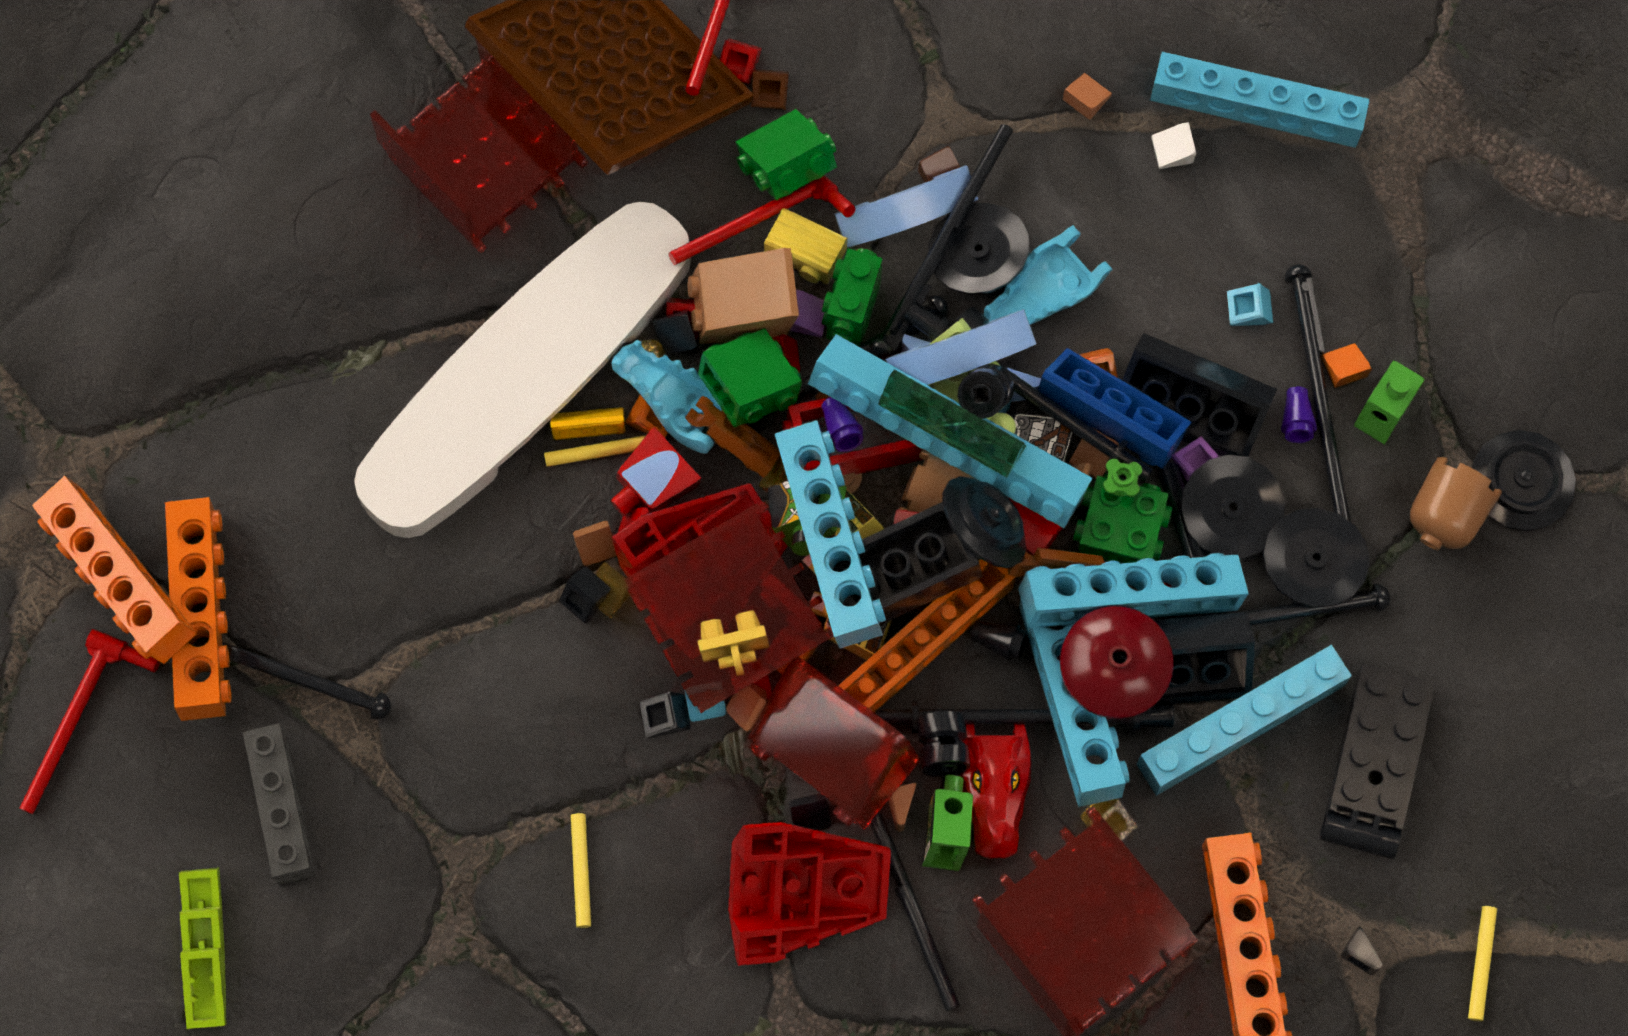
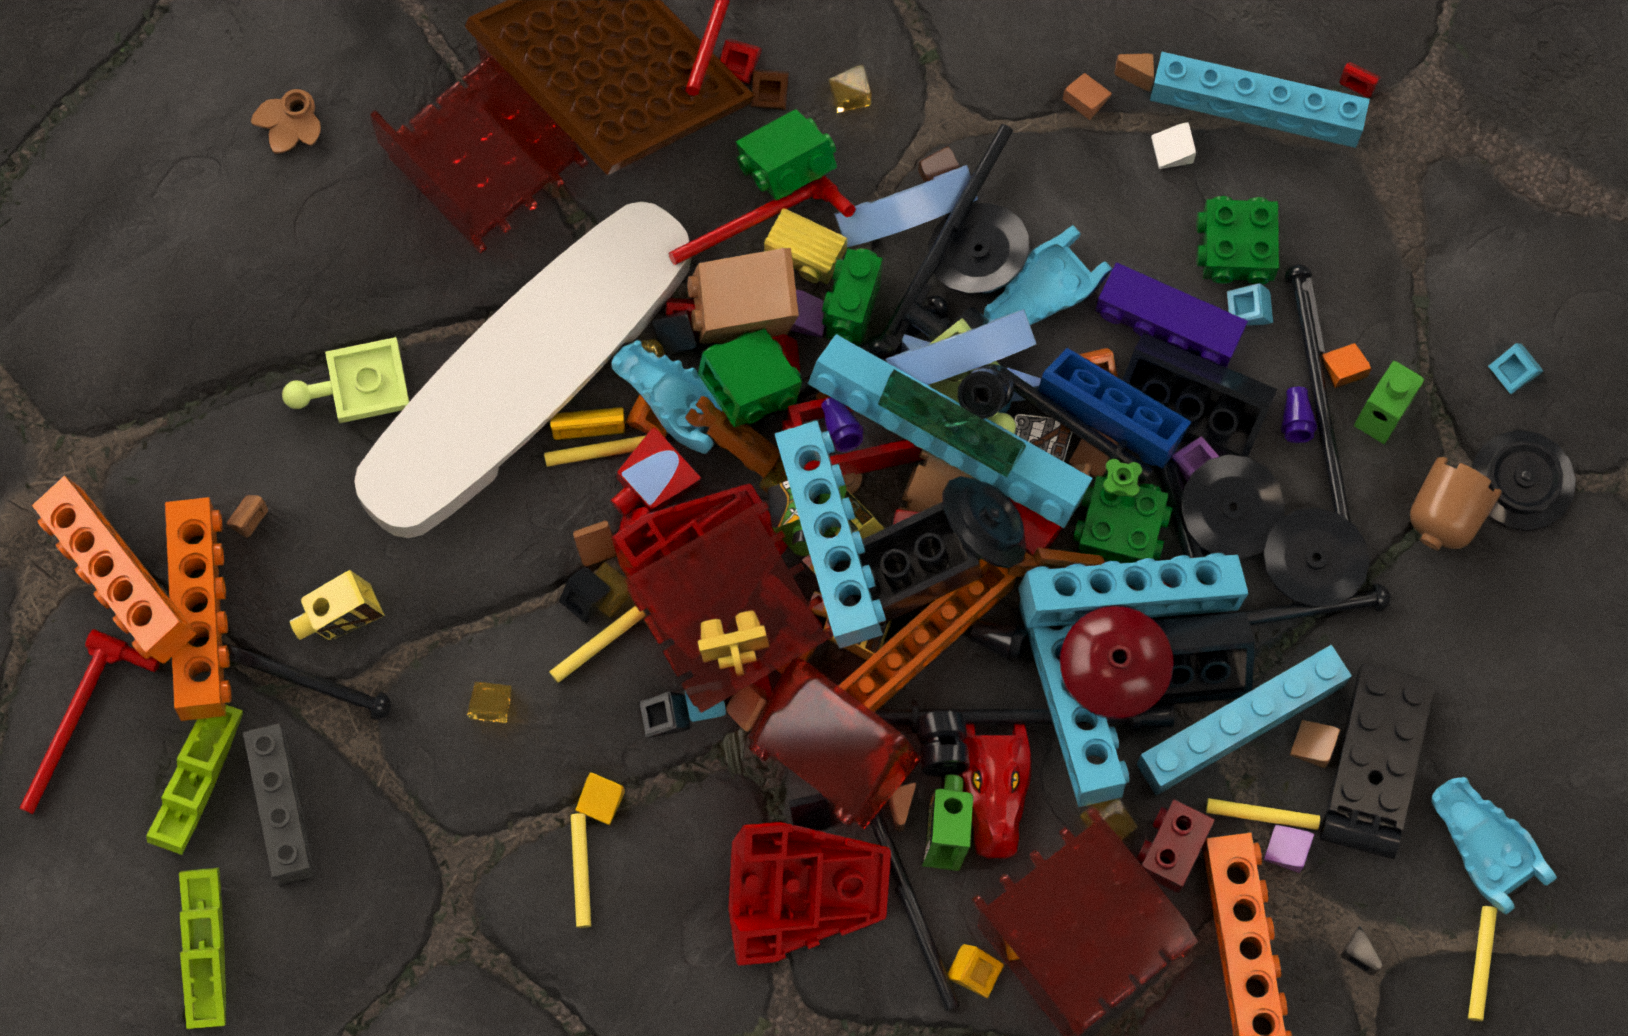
none -> lime slope [146,705,243,855]
none -> medium nougat slope [226,495,268,538]
none -> medium nougat plate [251,89,321,154]
none -> yellowish green plate [282,337,410,423]
none -> light yellow torso [290,570,385,640]
none -> clear yellow slope [468,682,512,723]
none -> light yellow bar [549,605,646,683]
none -> yellow slope [575,772,625,826]
none -> clear yellow slope [829,64,872,113]
none -> yellow slope [947,944,1004,998]
none -> dark purple brick [1095,262,1248,368]
none -> medium nougat slope [1115,54,1154,91]
none -> dark red brick [1136,800,1215,893]
none -> green brick [1196,196,1279,284]
none -> light yellow bar [1206,798,1320,830]
none -> slope [1264,825,1314,873]
none -> medium nougat slope [1290,720,1340,768]
none -> red slope [1339,62,1381,98]
none -> medium azure animal [1431,777,1557,915]
none -> medium azure slope [1488,343,1543,394]

